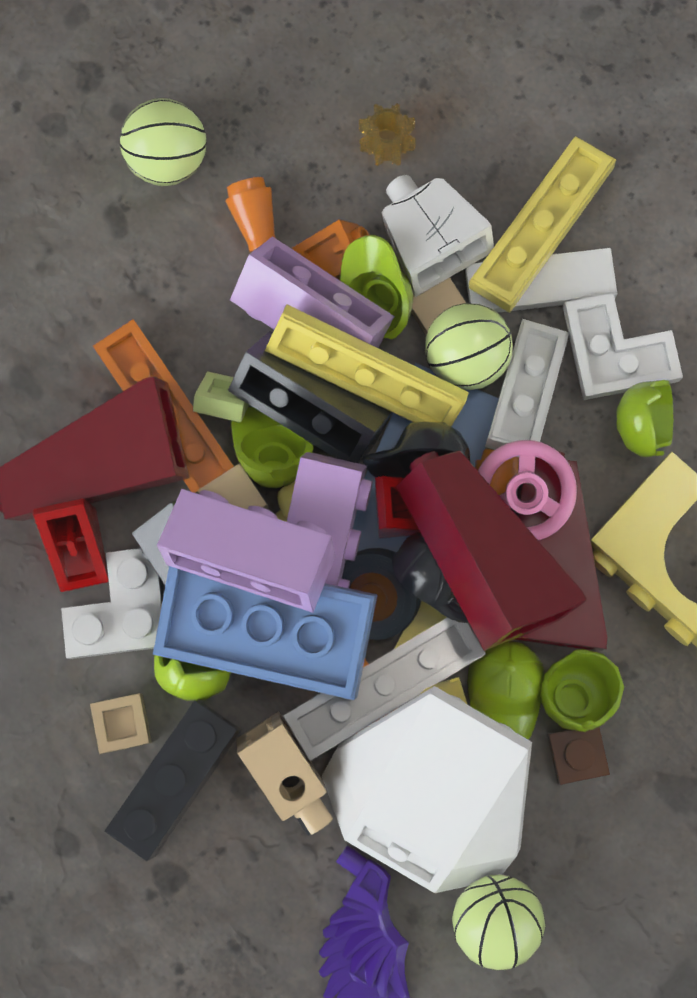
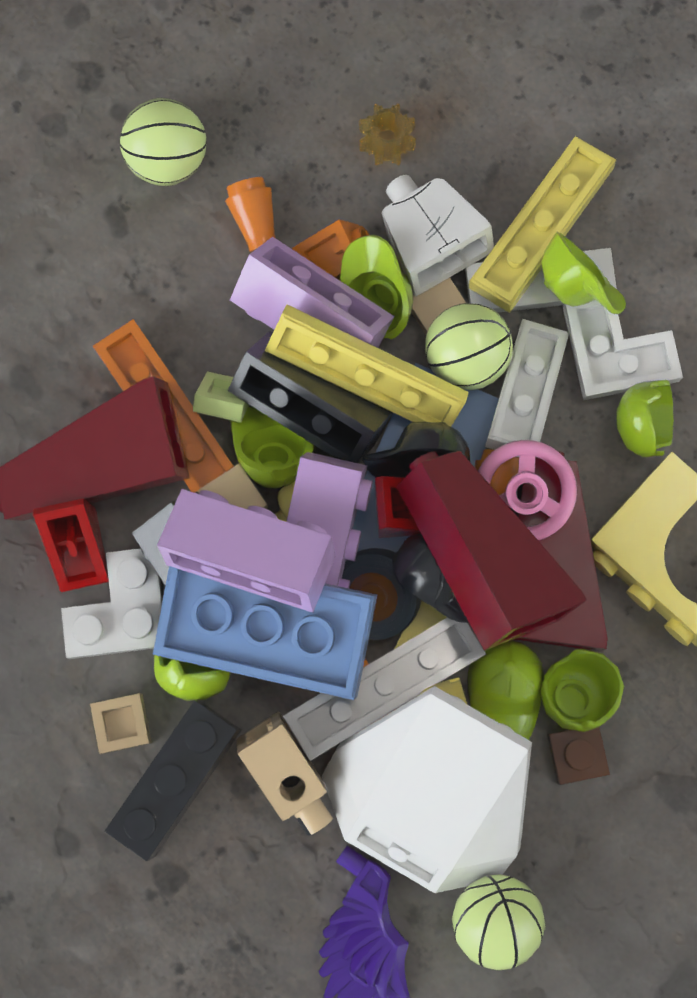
none -> lime piece [541,231,626,314]

